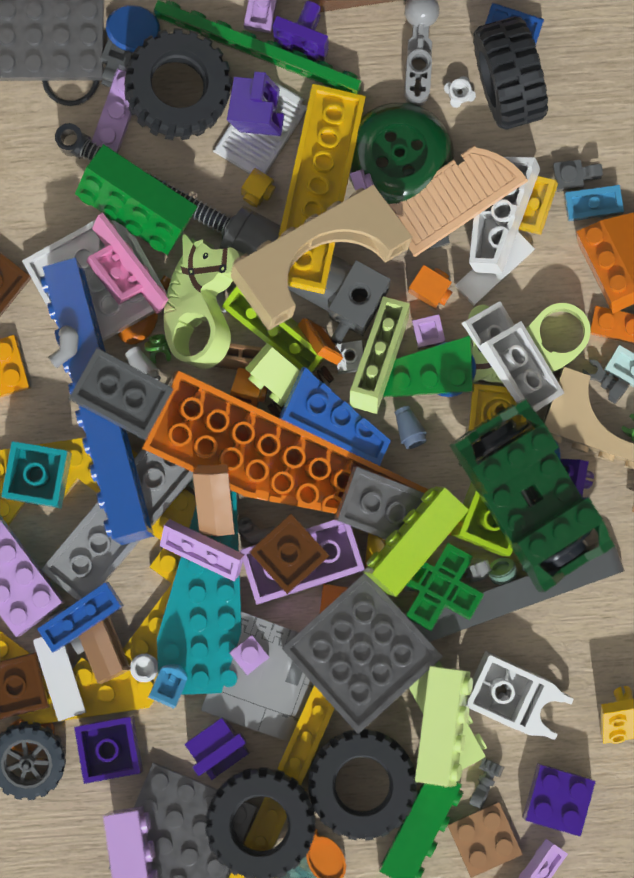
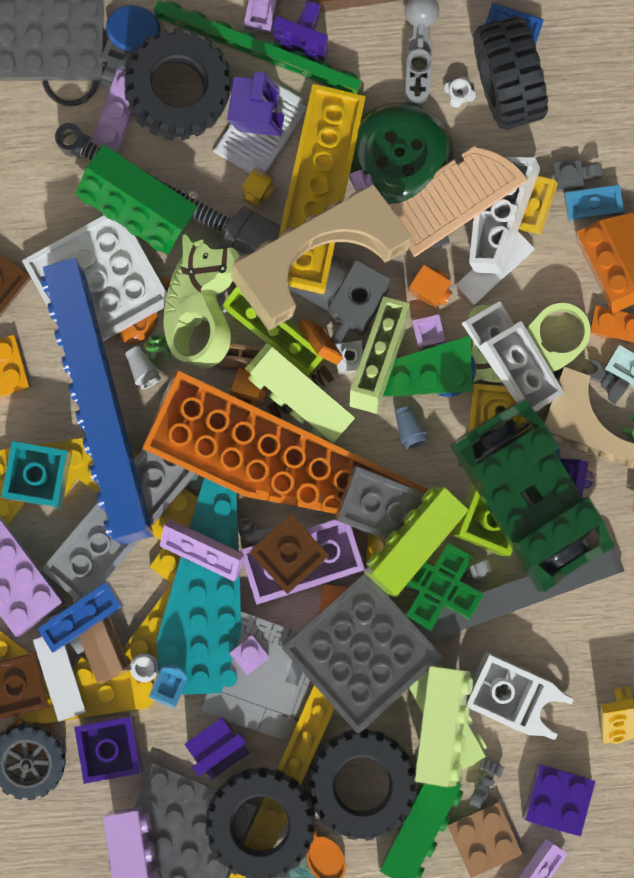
light grey arm [48,326,78,369] -> none
dark grey plate [69,348,174,440] -> none
bright pink bracket [86,213,168,314] -> none
piece [193,464,234,536] -> none
blue wing [279,367,391,466] -> none
sand green tile [488,558,517,585] -> none

